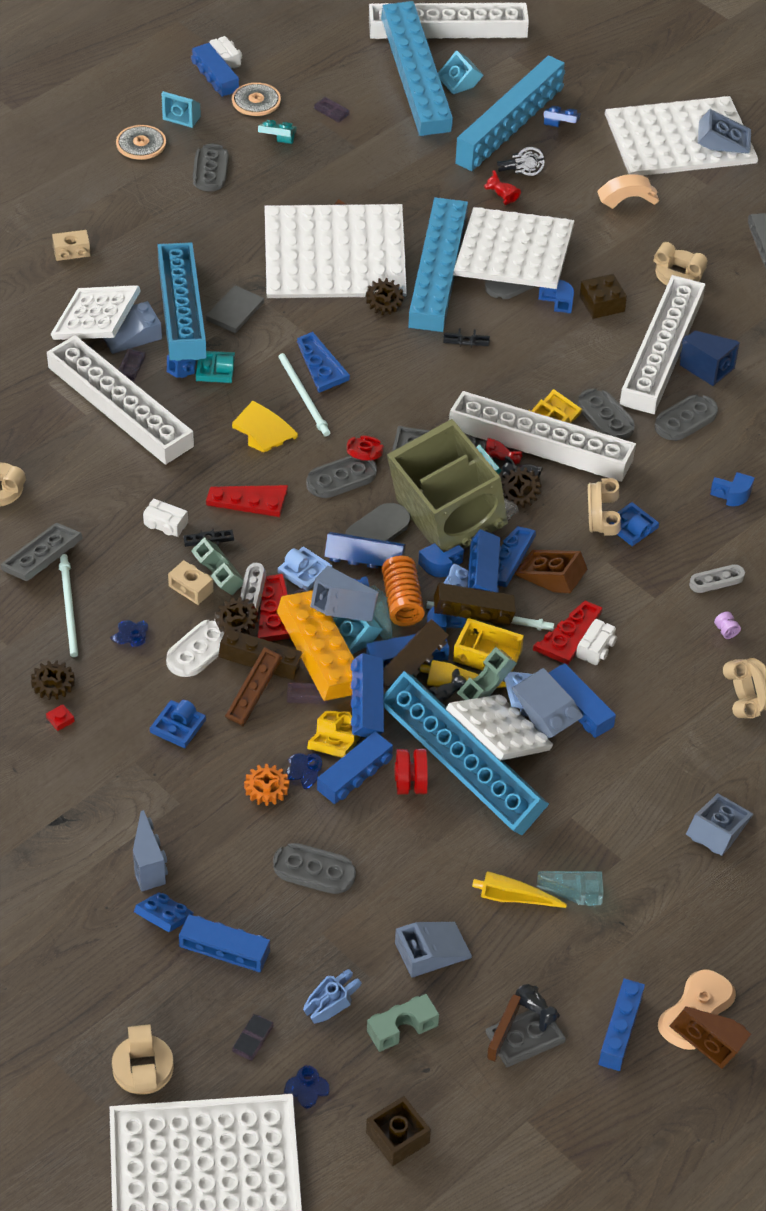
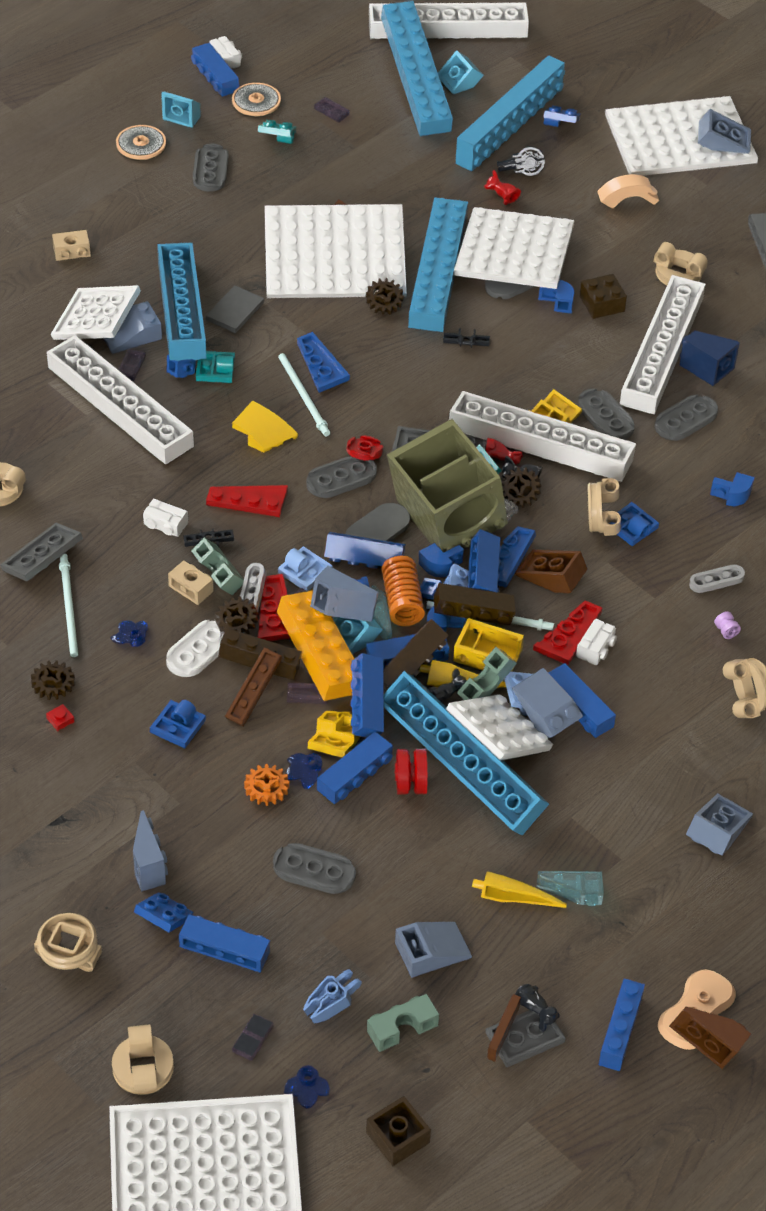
none -> tan piece [34,913,102,972]
none -> blue plate [420,578,442,600]

